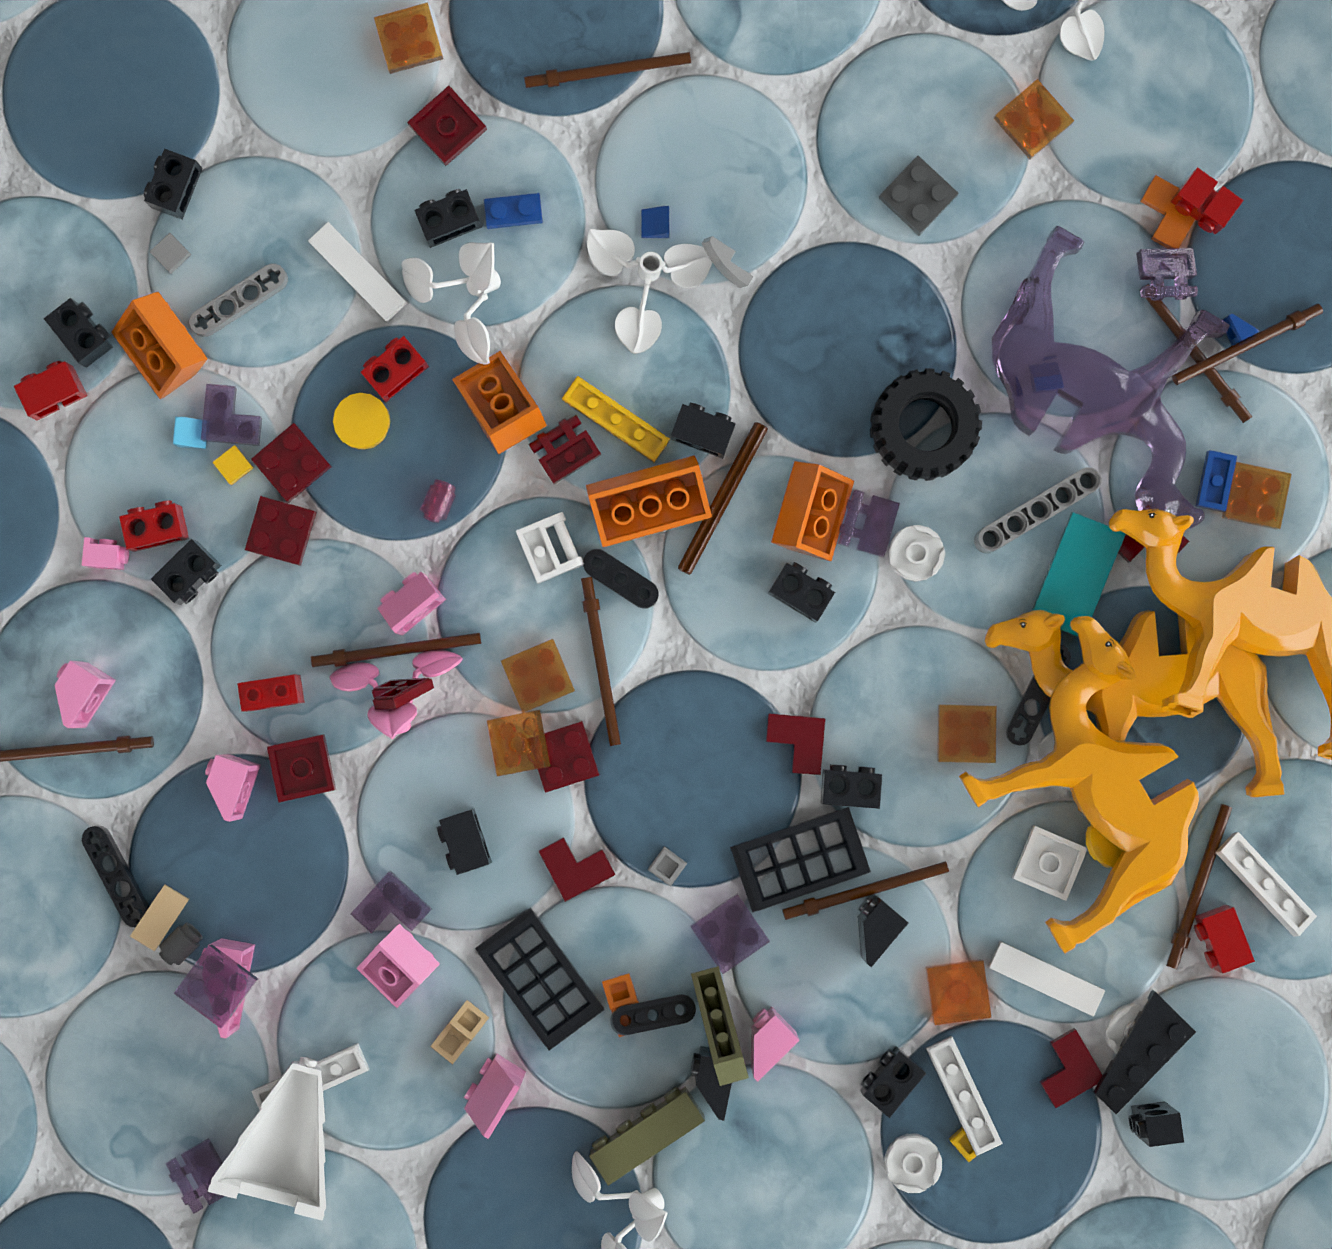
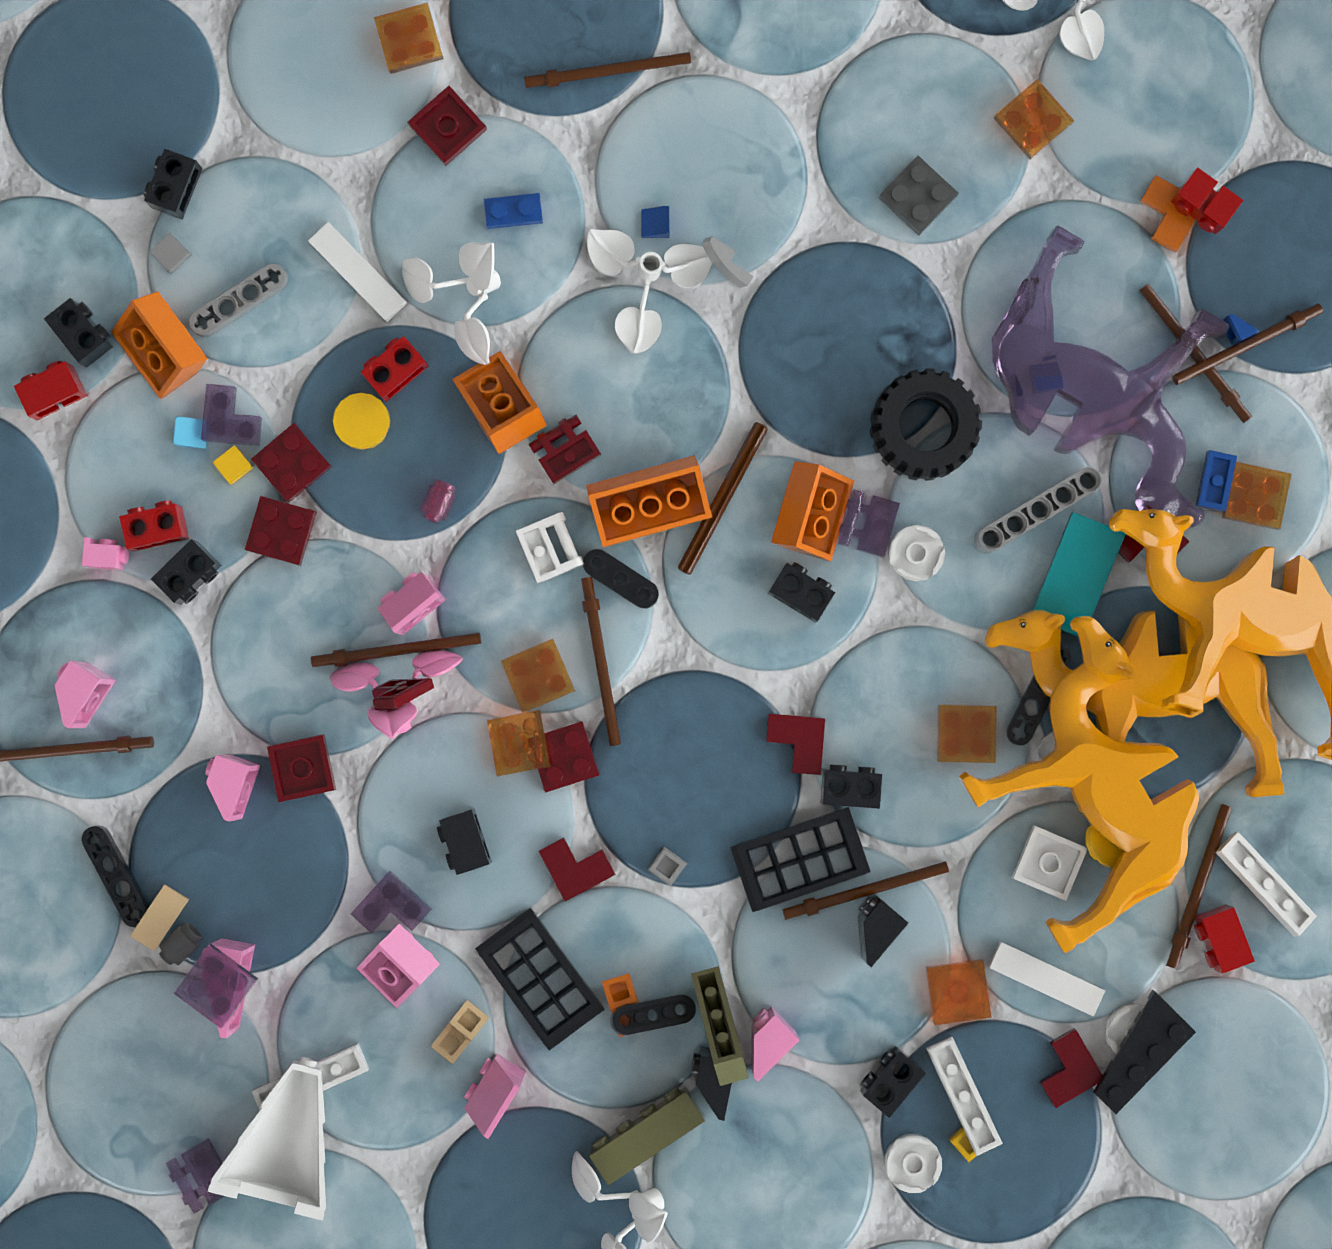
red brick [237,674,305,712] -> none
black brick [414,189,482,248] -> none
yellow tile [562,376,670,463] -> none
black brick [671,402,736,459] -> none
clear purple plate [690,894,770,974] -> none
black brick [1128,1101,1184,1147] -> none
clear purple plate [1136,248,1198,301] -> none

